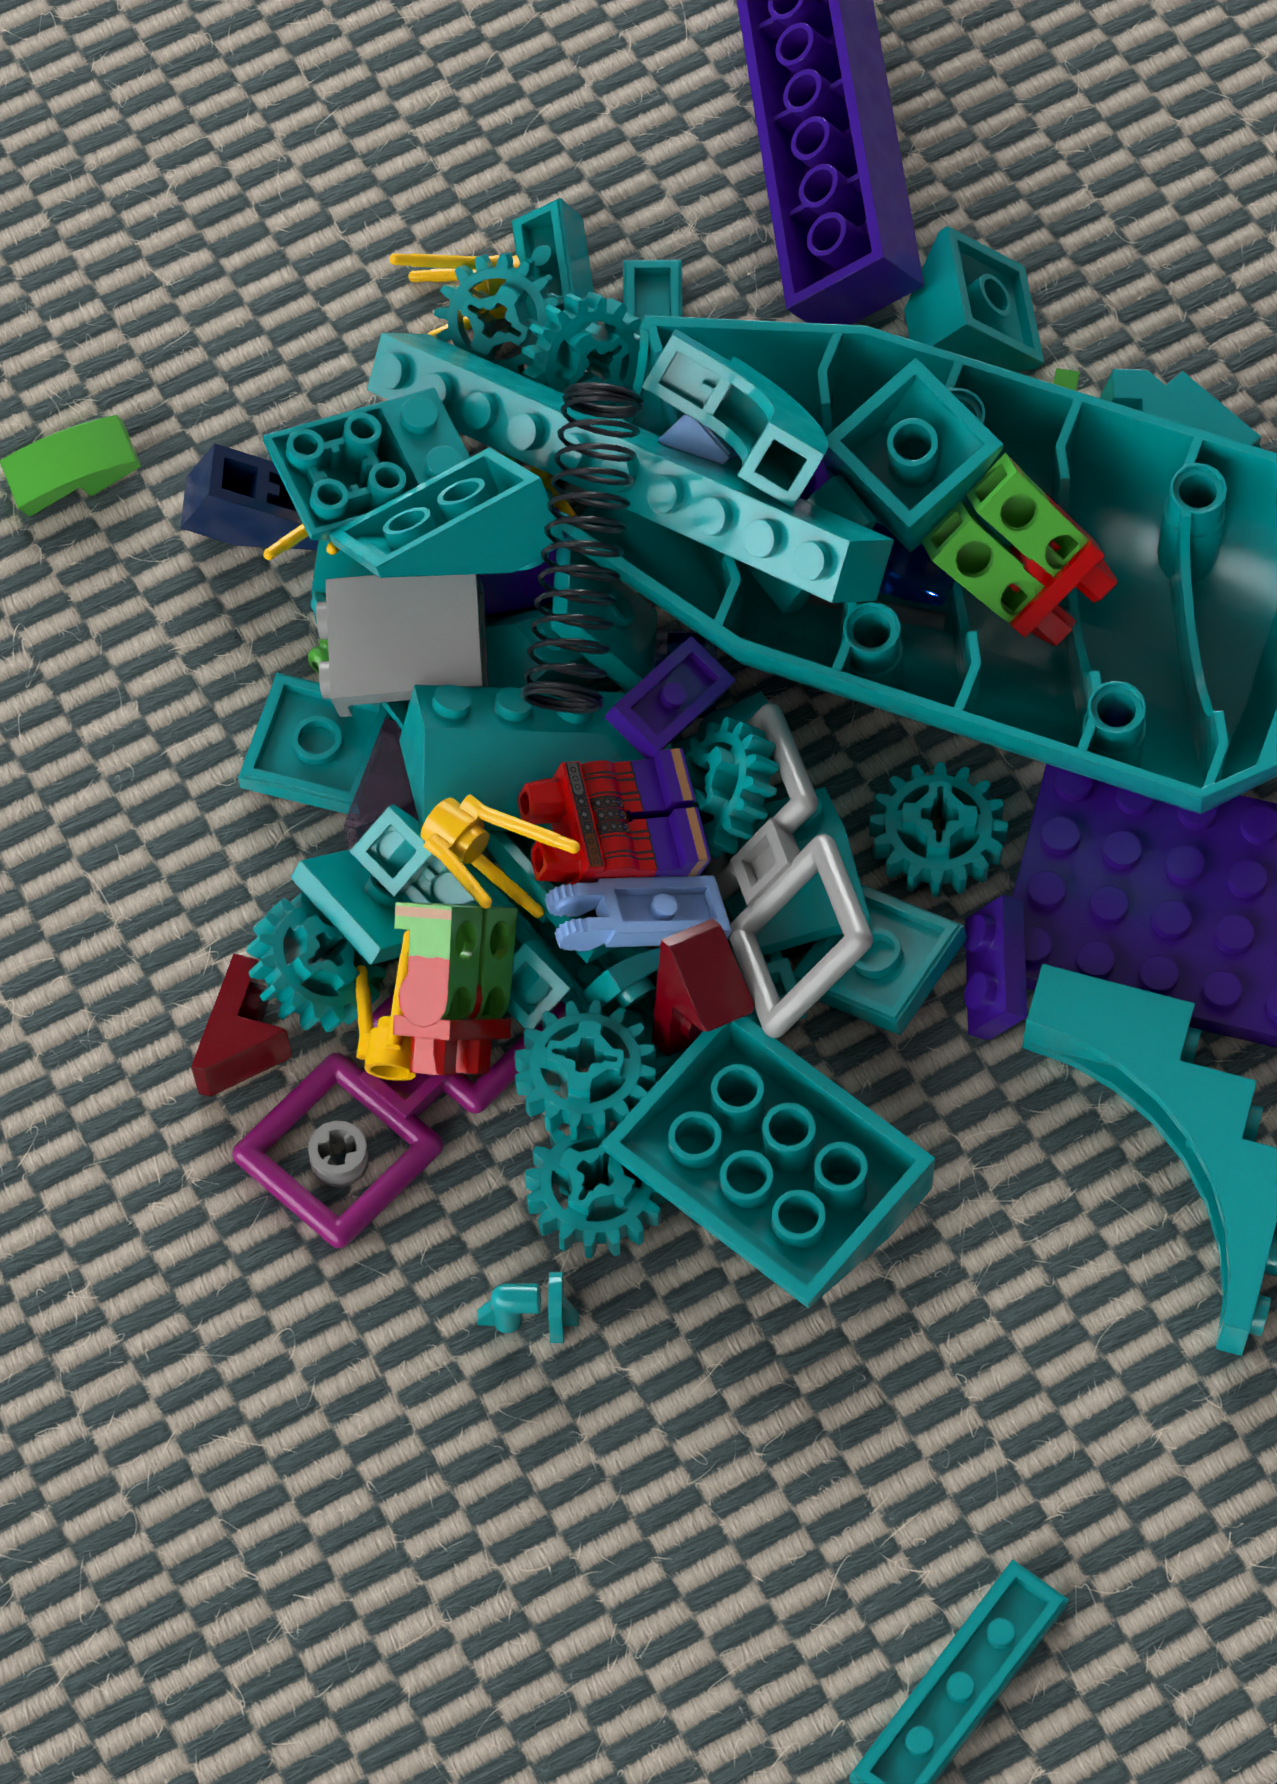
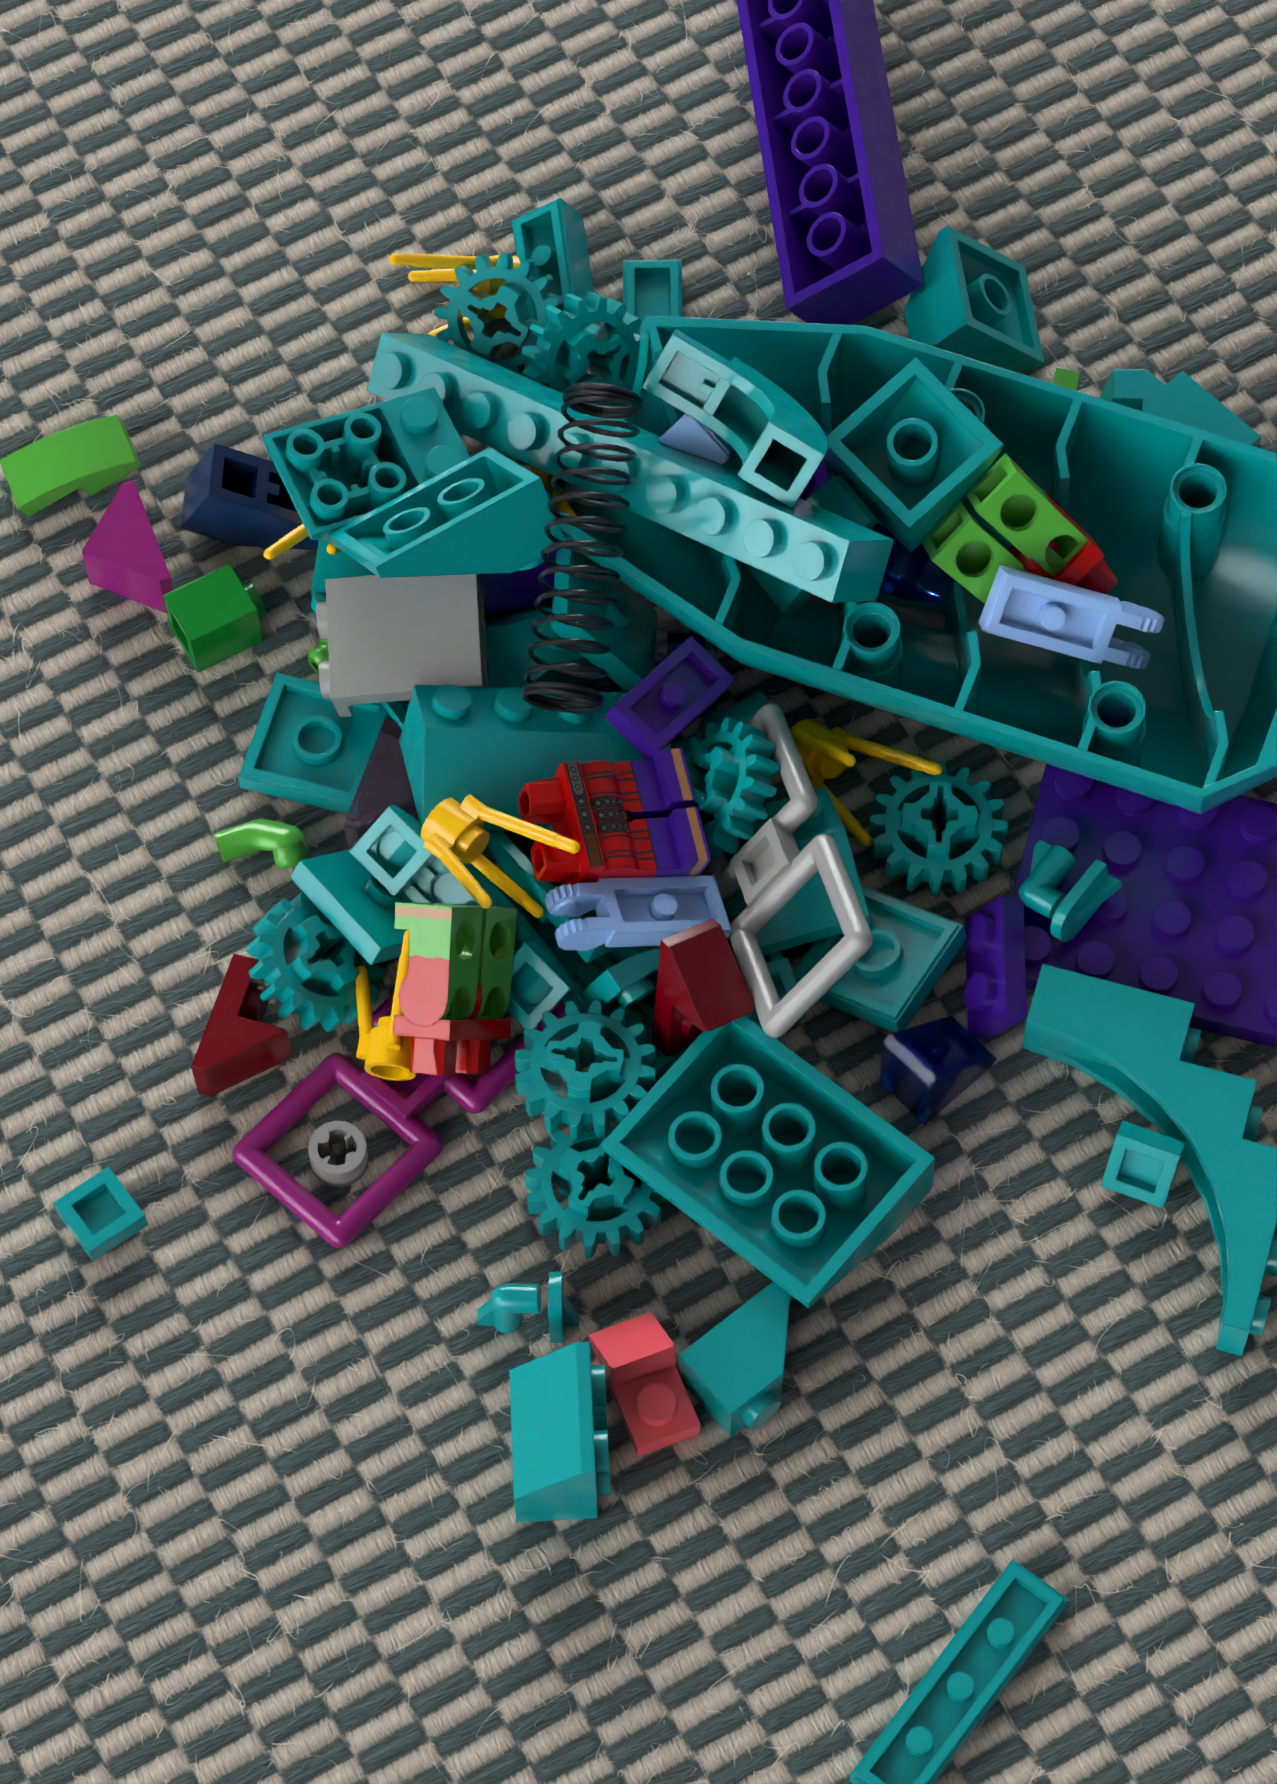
none -> teal plate [53,1166,148,1262]
none -> magenta slope [82,480,173,613]
none -> green brick [163,563,266,673]
none -> bright green arm [214,818,308,869]
none -> teal slope [509,1341,611,1522]
none -> coral slope [589,1312,701,1457]
none -> teal slope [679,1282,791,1438]
none -> yellow plant [790,719,942,847]
none -> clear blue slope [879,1016,997,1125]
none -> light blue hinge [978,565,1165,669]
none -> teal piece [1019,840,1121,942]
none -> teal plate [1101,1121,1185,1208]

